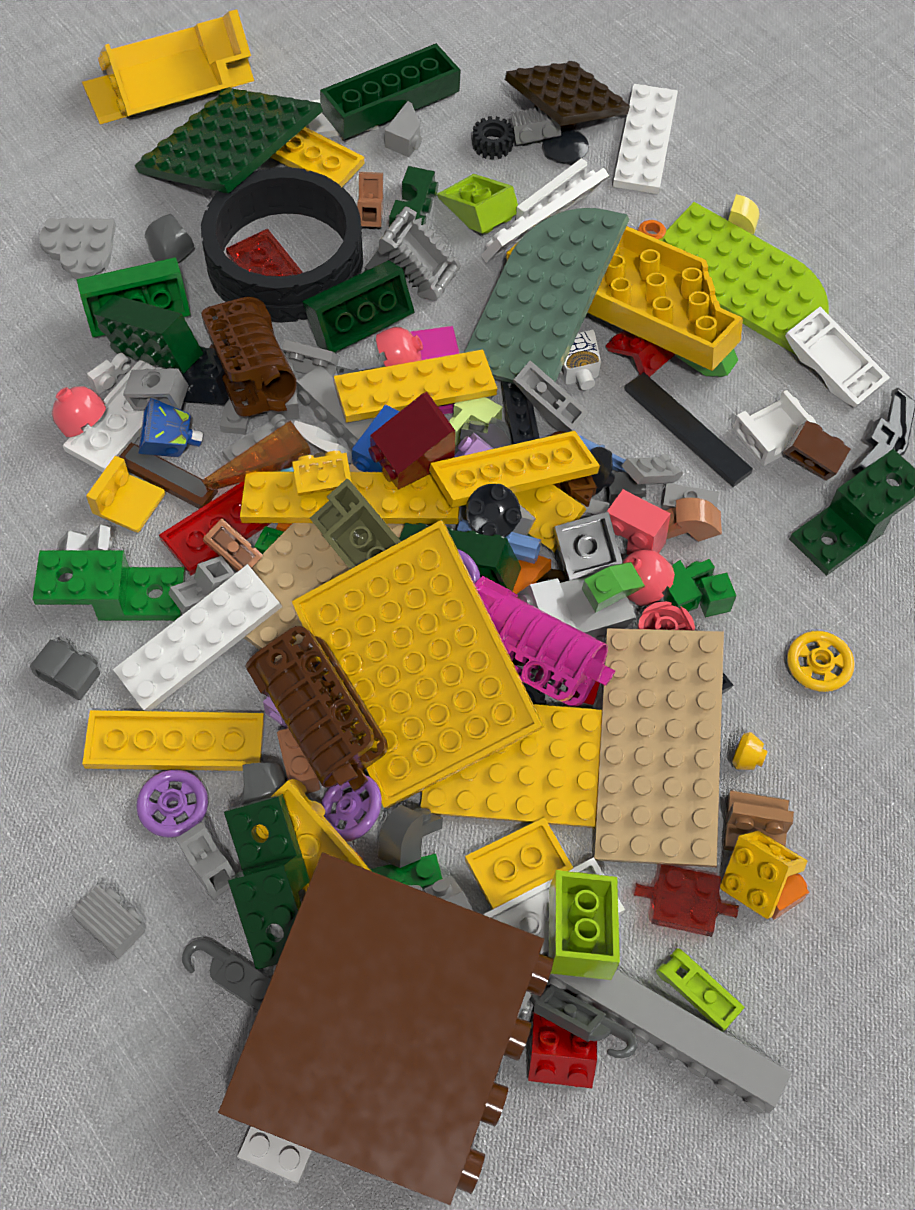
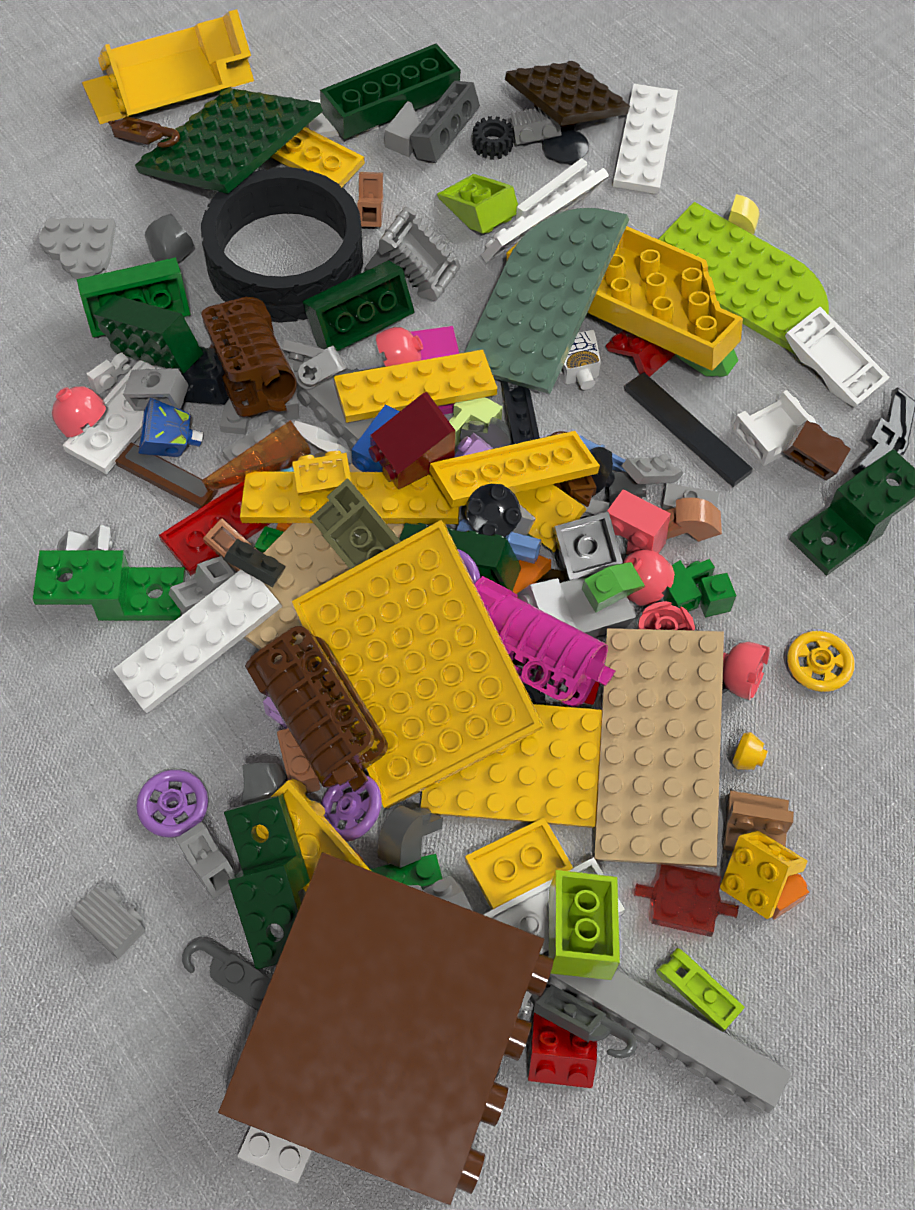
dark grey brick [30,639,100,700] -> none
yellow plate [82,710,265,771] -> none
yellow bracket [86,456,165,533] -> none
clear red plate [226,228,303,276] -> none
dark green arch [389,166,439,227] -> none
light grey slope [513,361,589,432] -> none
orange piece [637,220,666,240] -> none
none -> reddish brown plate [108,116,180,148]
none -> pearl dark grey plate [223,539,286,588]
none -> light grey piece [296,346,347,390]
none -> dark grey brick [410,81,480,162]
none -> coral cylinder [723,642,770,700]

